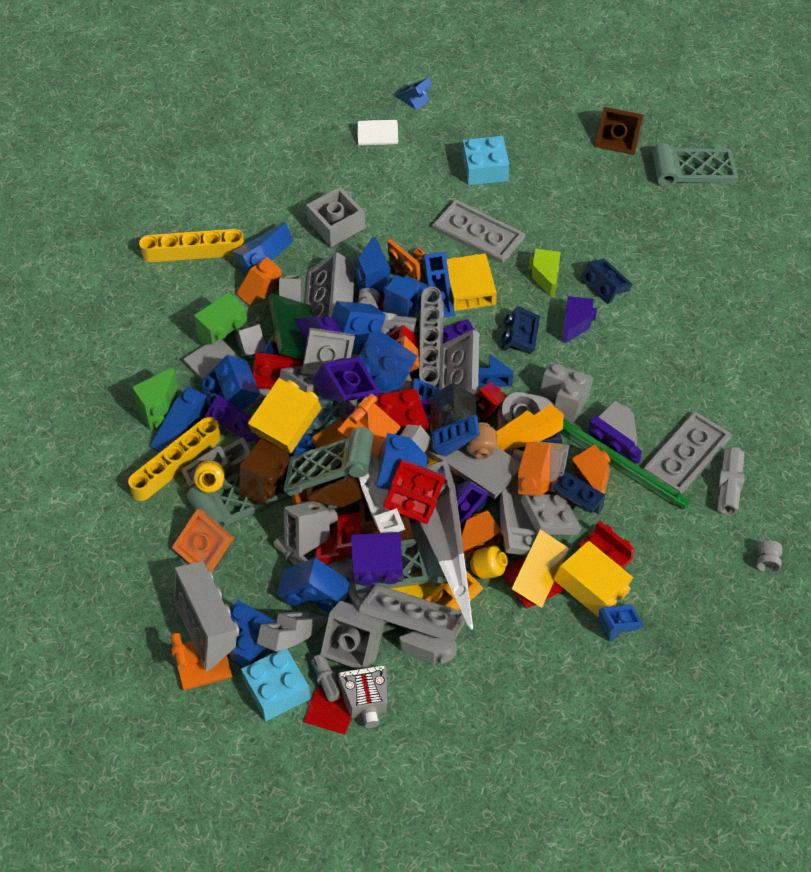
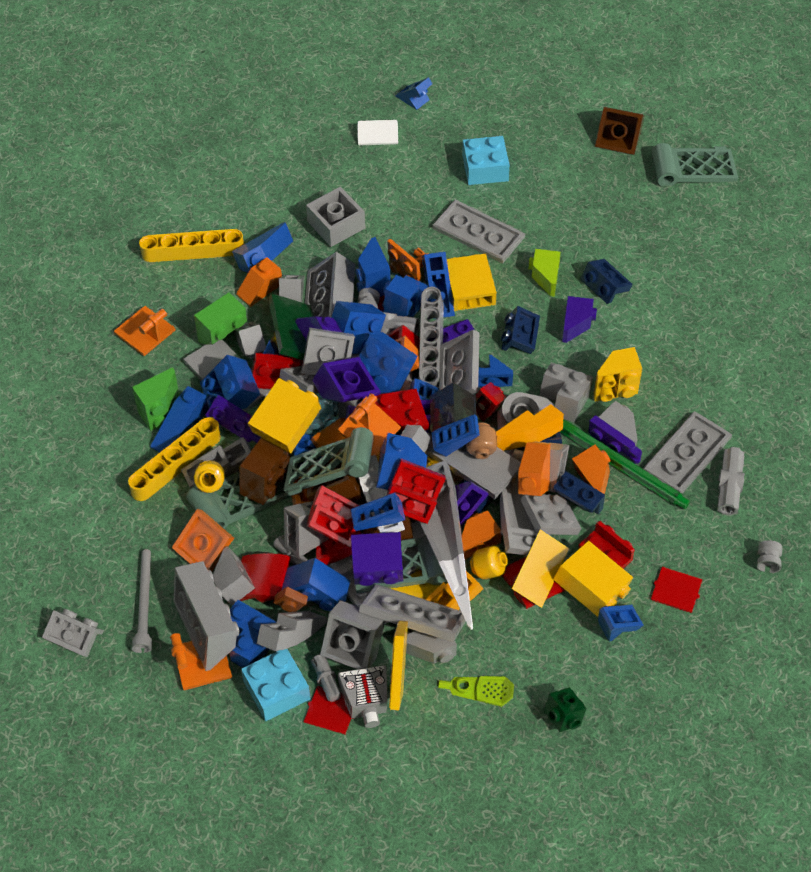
none -> light grey bracket [42,608,104,657]
none -> orange plate [114,306,176,356]
none -> light grey piece [132,549,152,653]
none -> light grey slope [213,546,255,605]
none -> red slope [240,553,290,603]
none -> dark orange plate [274,587,308,612]
none -> red slope [307,486,360,548]
none -> blue slope [350,493,405,531]
none -> yellow tile [389,621,408,710]
none -> lime piece [438,676,515,707]
none -> dark green brick [543,687,587,732]
none -> yellow slope [594,347,642,402]
none -> red piece [651,567,703,613]

